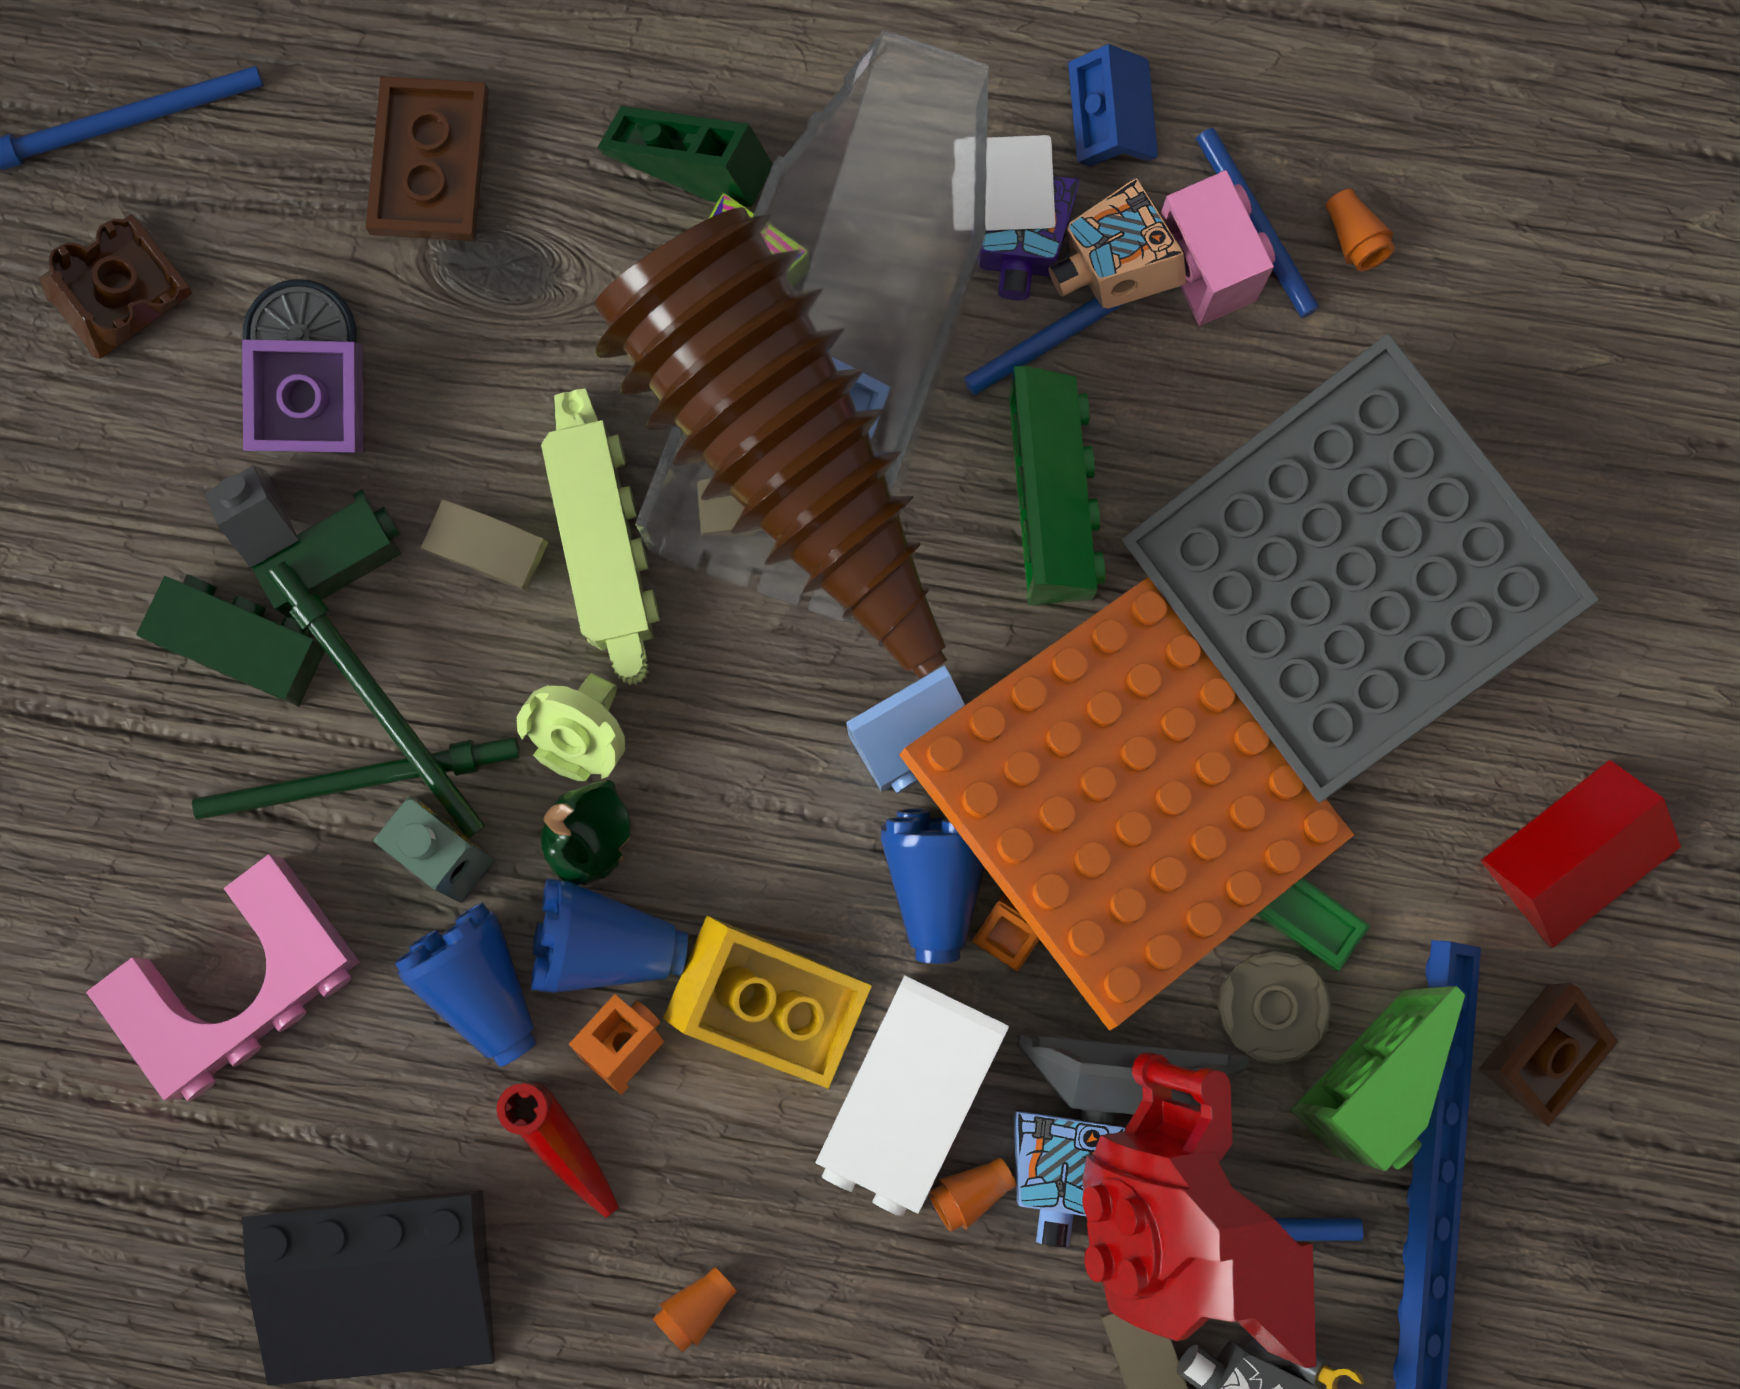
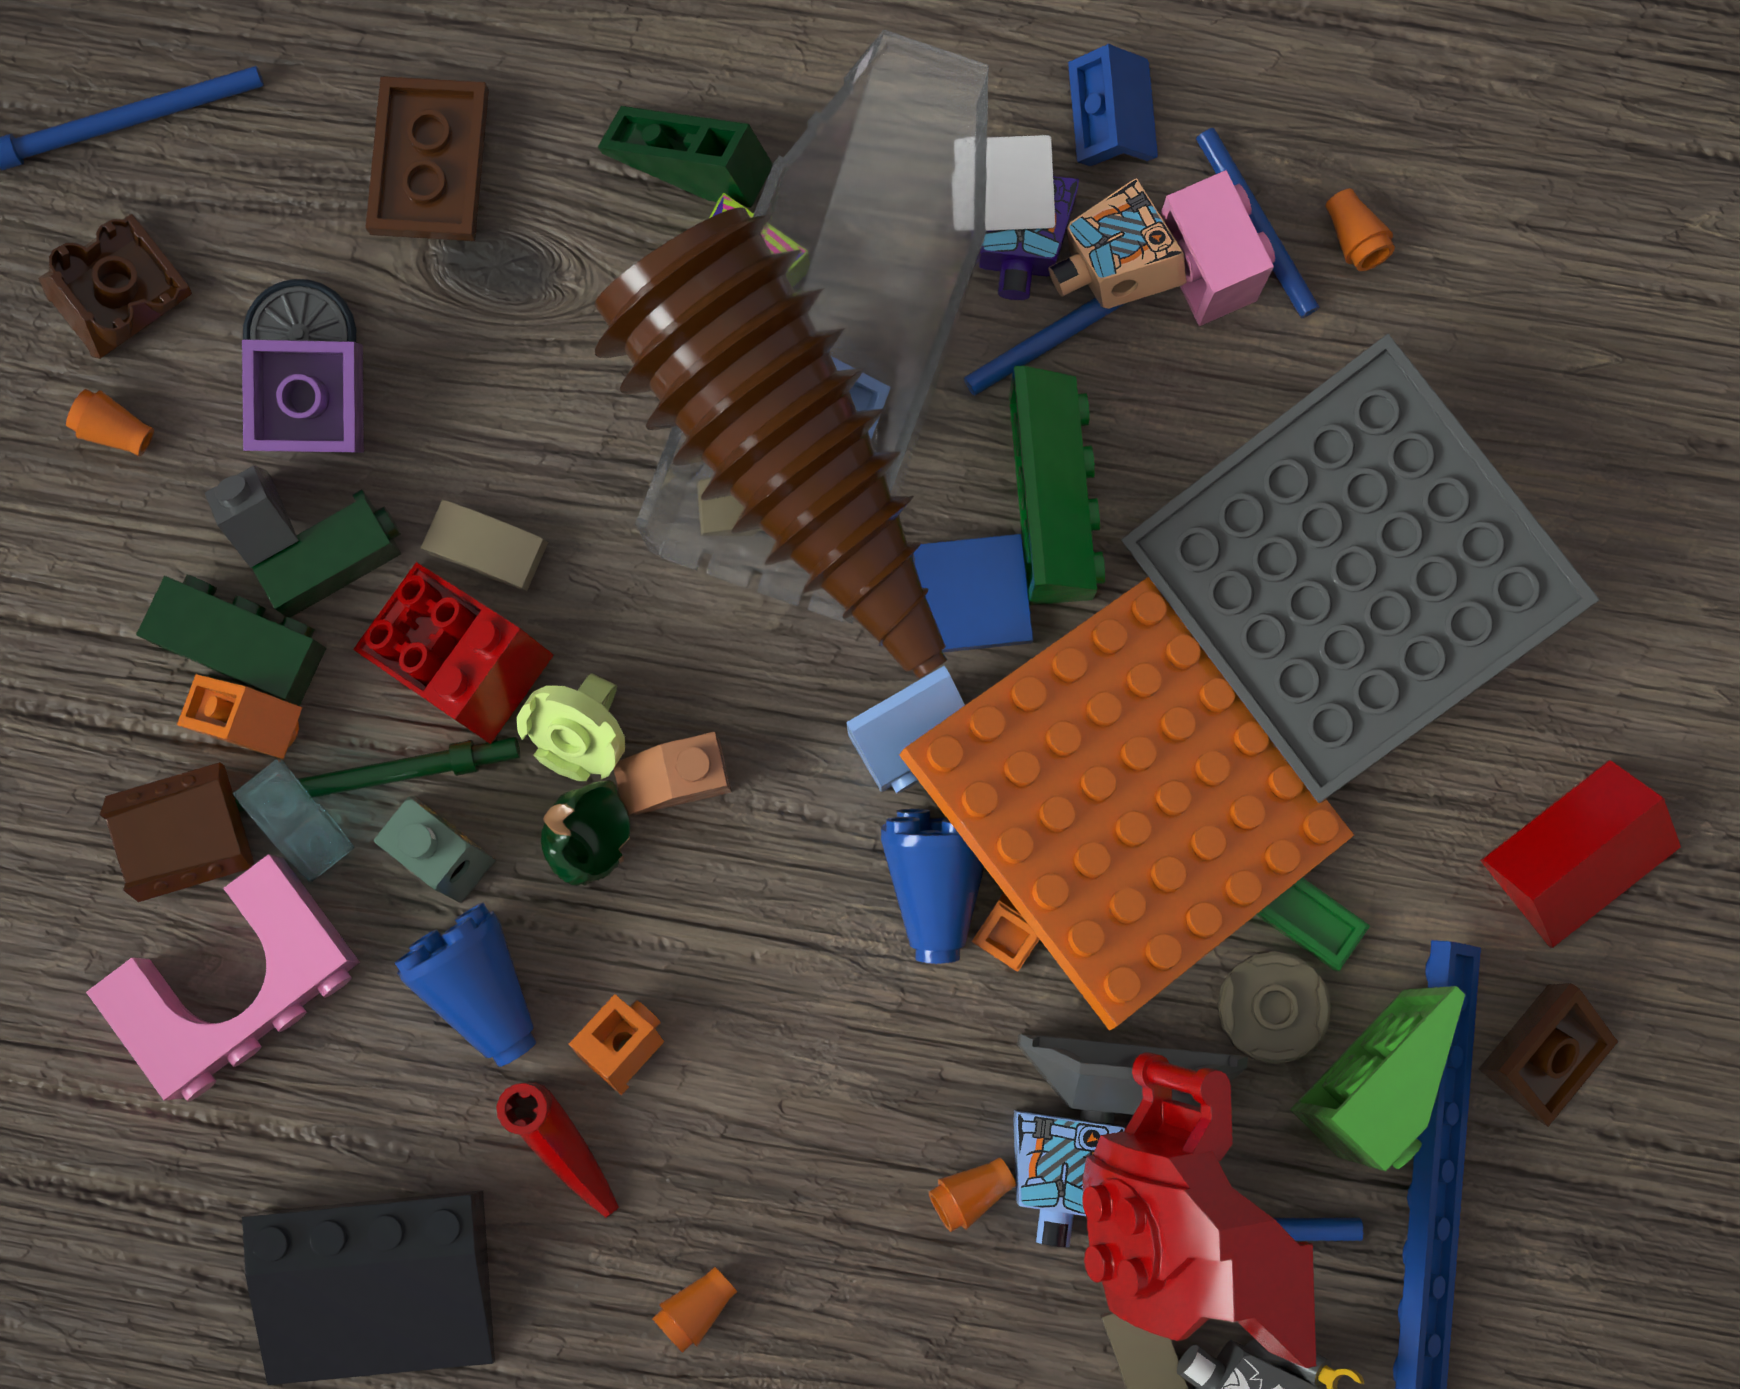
dark green bar [267,561,486,839] -> none
blue cone [531,878,688,993] -> none
yellowish green hinge [541,389,660,686] -> none
yellow slope [663,916,872,1089] -> none
white slope [815,975,1009,1217] -> none
none -> orange cone [66,389,154,457]
none -> reddish brown slope [100,762,254,902]
none -> orange slope [177,674,303,759]
none -> clear light blue slope [233,759,355,882]
none -> red slope [353,562,554,744]
none -> nougat slope [614,732,732,817]
none -> blue tile [914,534,1033,652]

